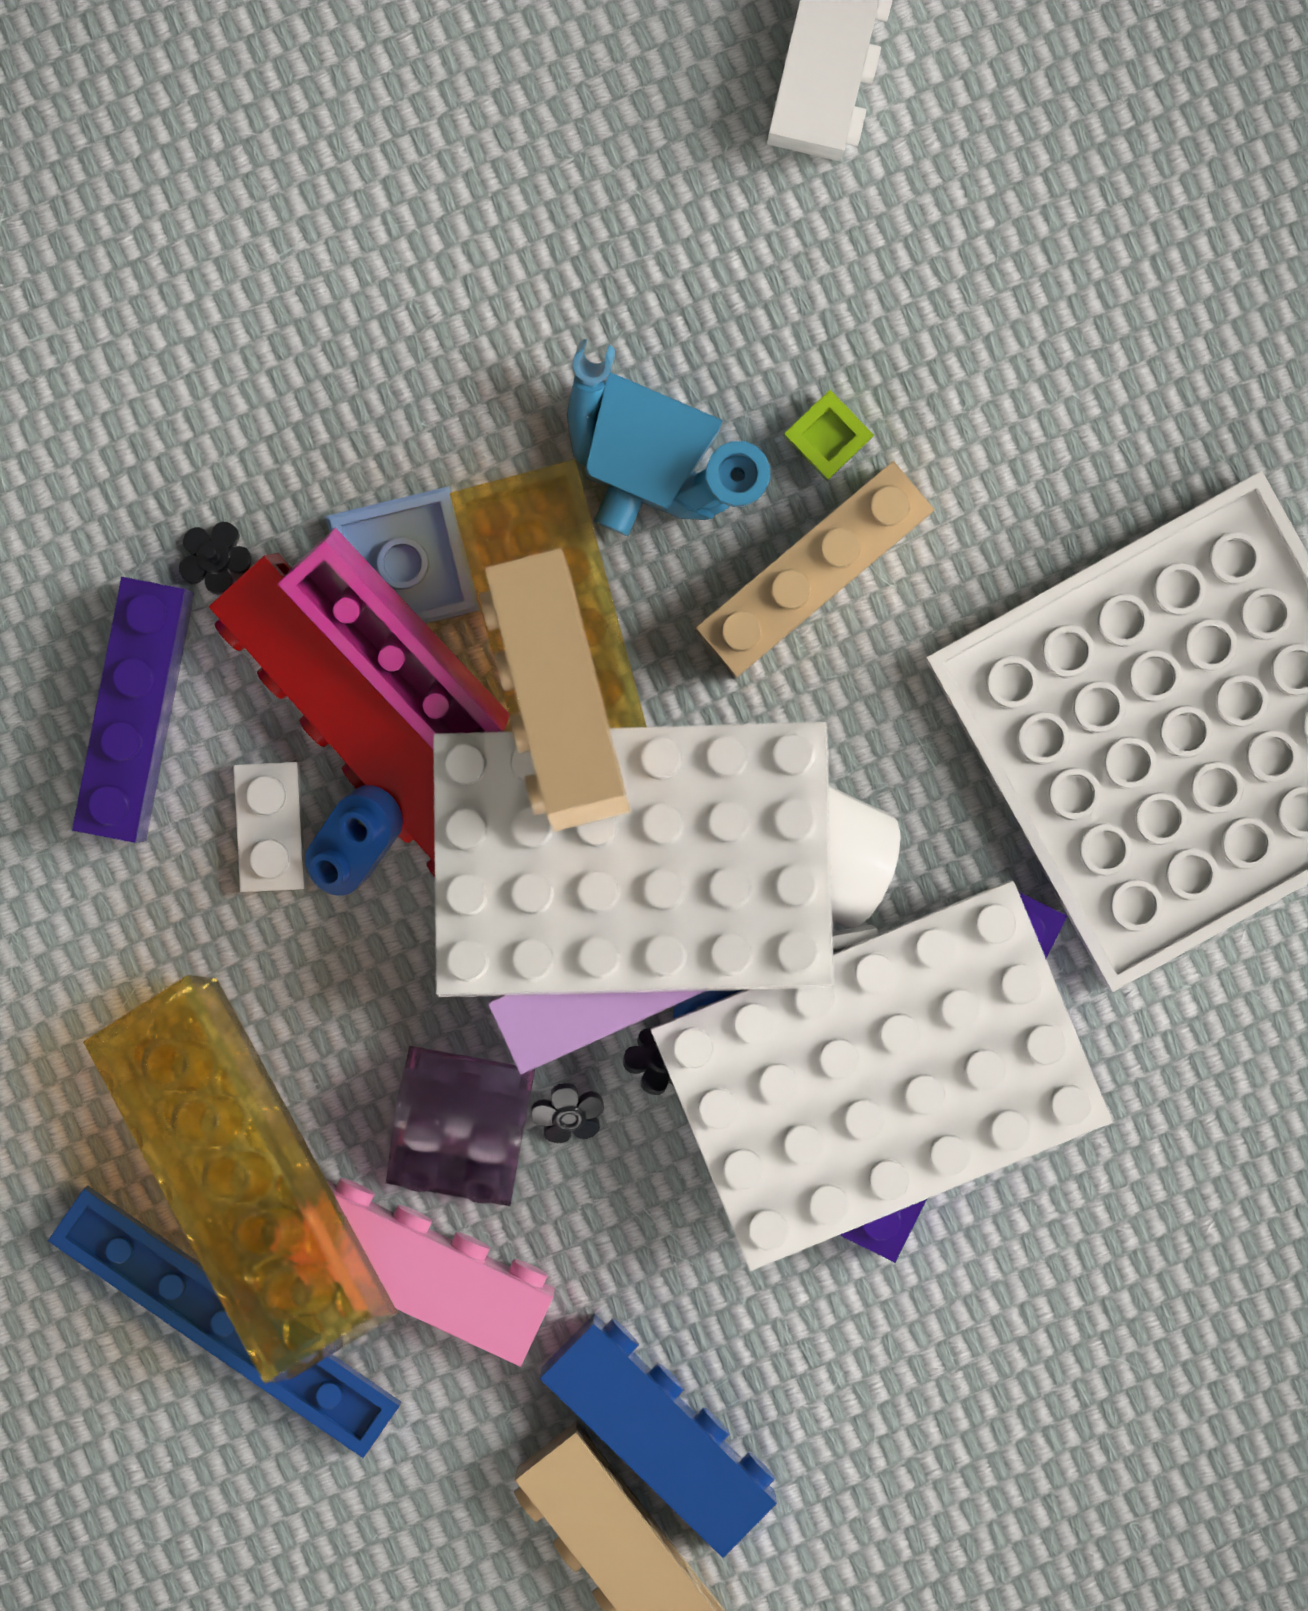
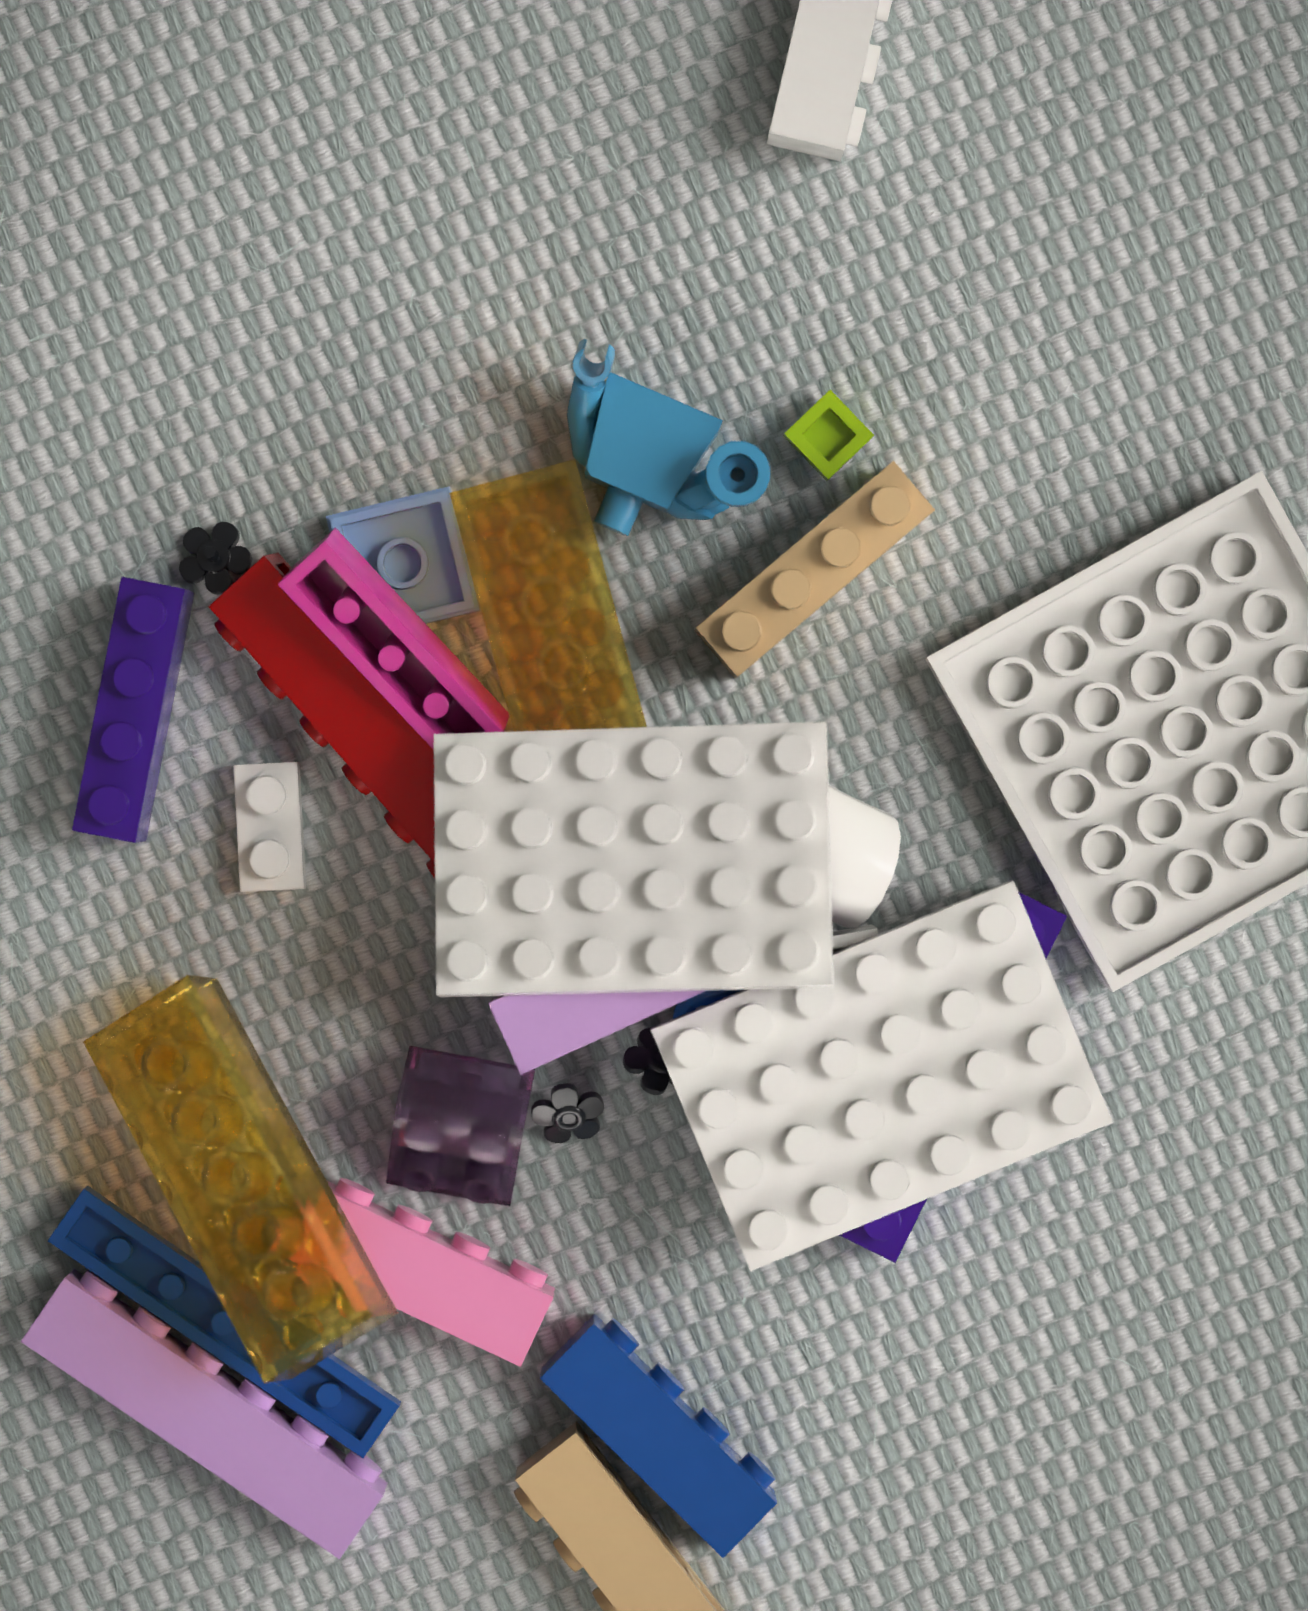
blue plate [305,785,403,896] -> none
tan brick [479,548,631,832] -> none
none -> lavender brick [21,1269,387,1559]

